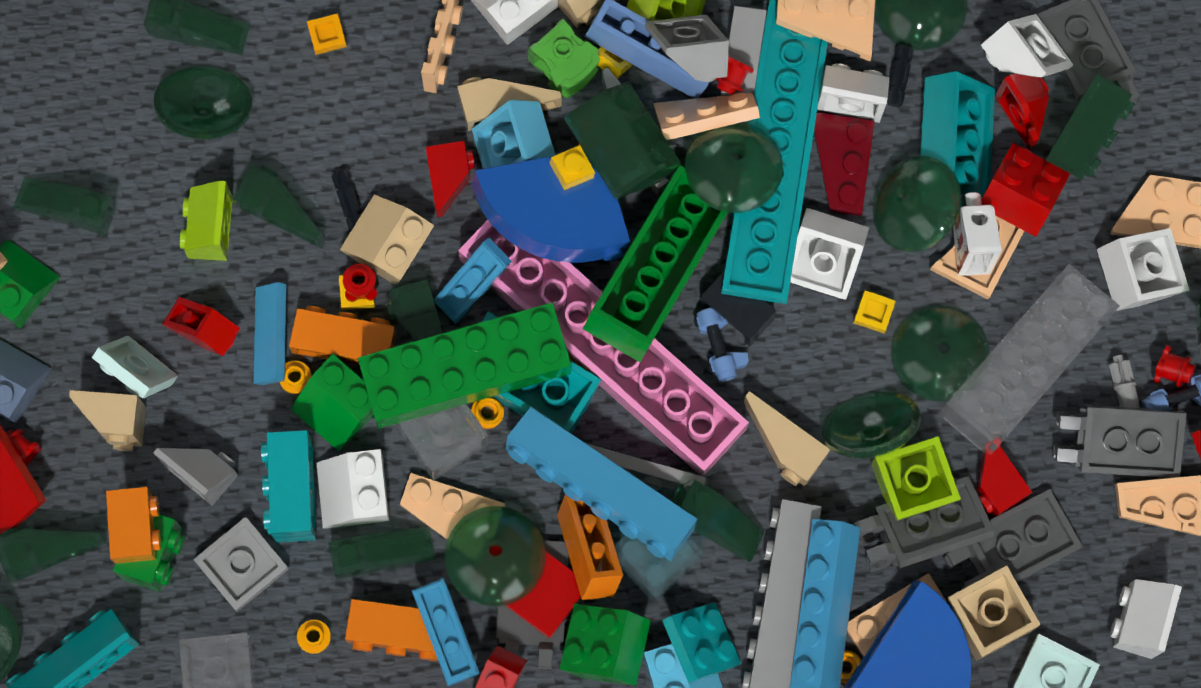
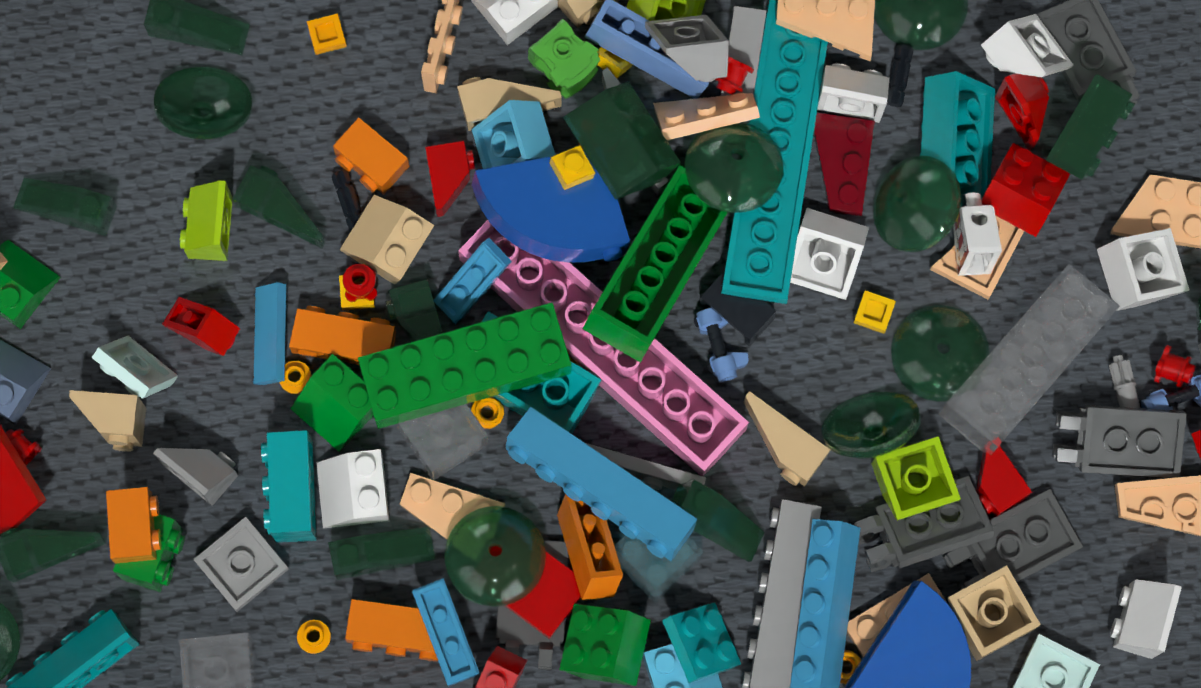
none -> orange brick [333,118,409,195]

